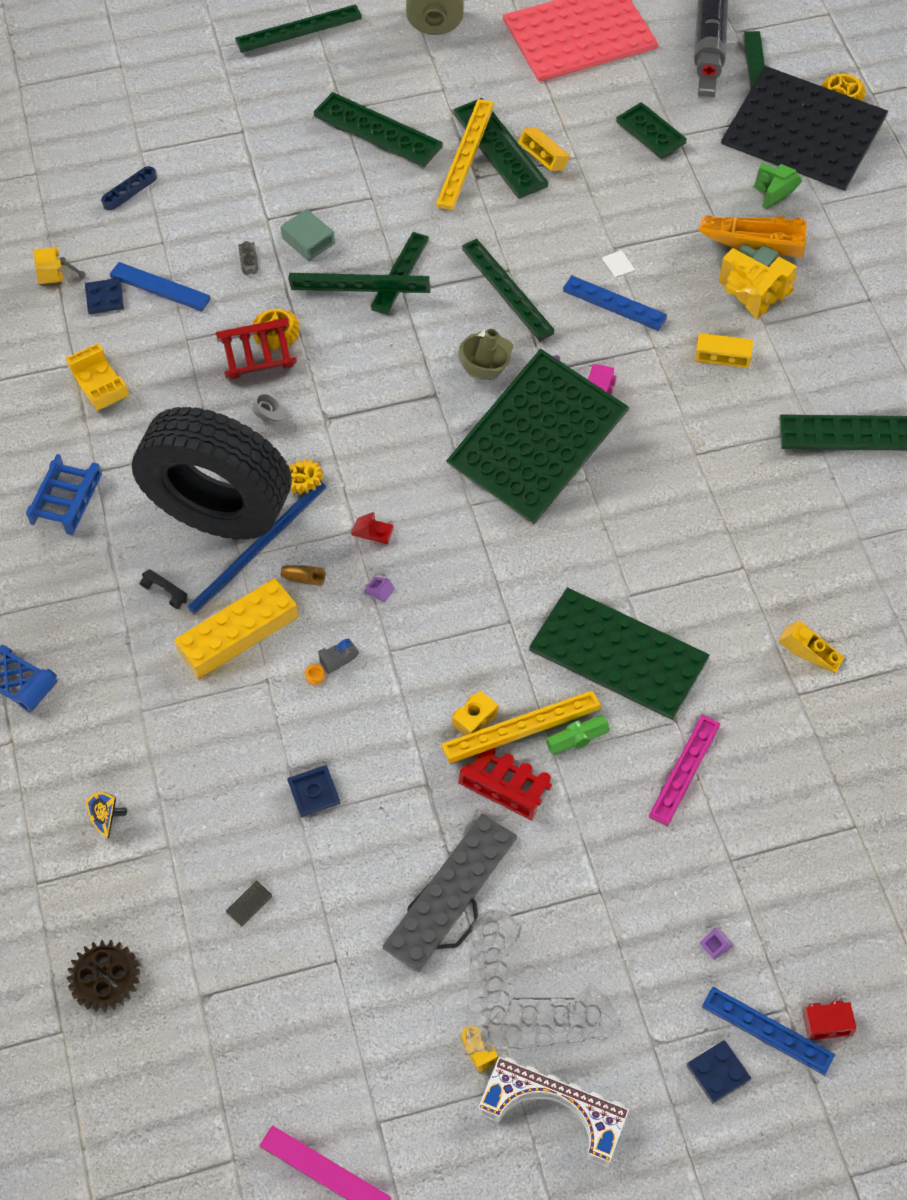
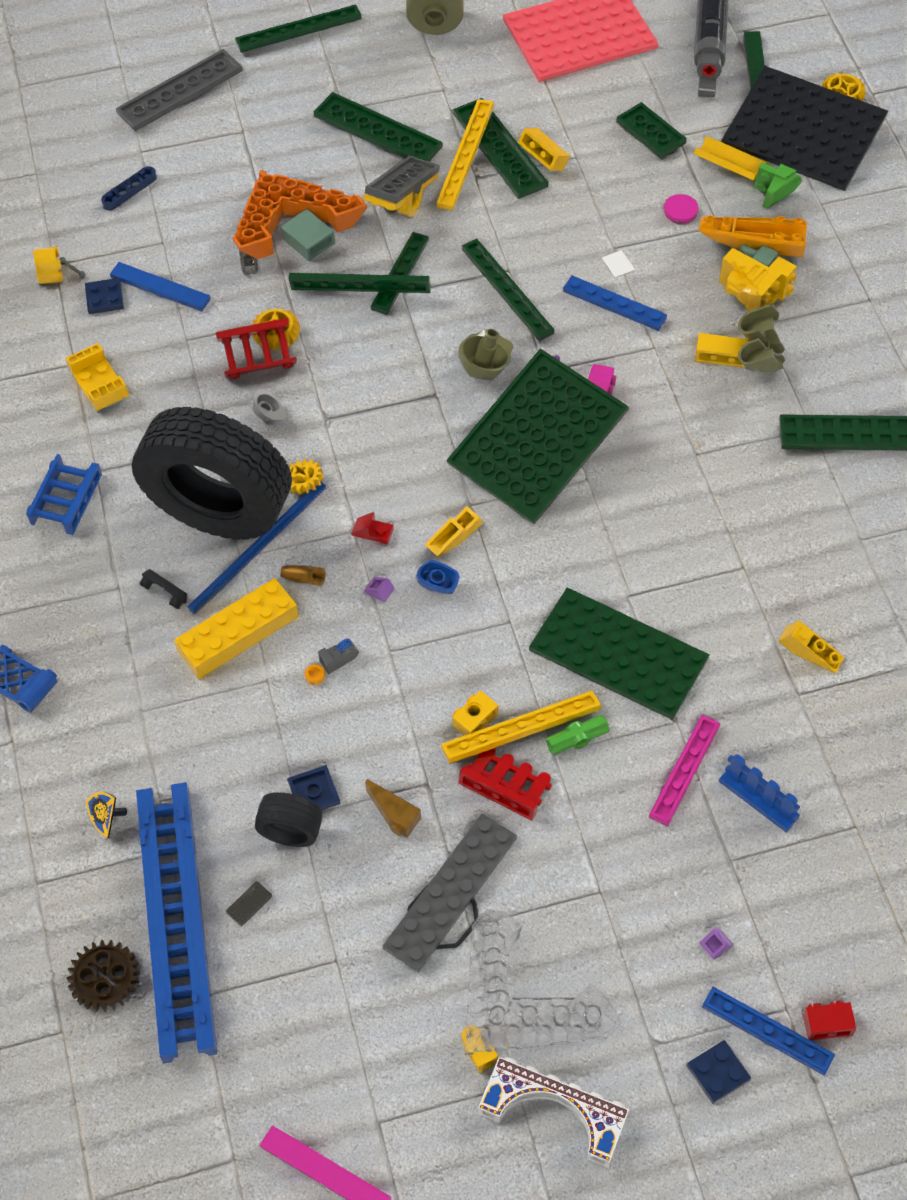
none -> dark grey plate [116,49,243,131]
none -> blue ladder [136,782,217,1064]
none -> orange wedge [233,170,367,259]
none -> black tyre [255,792,323,847]
none -> dark grey piece [363,155,440,217]
none -> pearl gold slope [365,779,421,838]
none -> blue piece [416,560,460,594]
none -> yellow slope [424,506,483,558]
none -> dark pink tile [664,194,699,224]
none -> yellow slope [693,136,770,181]
none -> blue fence [719,754,800,833]
none -> olive piece [738,304,785,373]

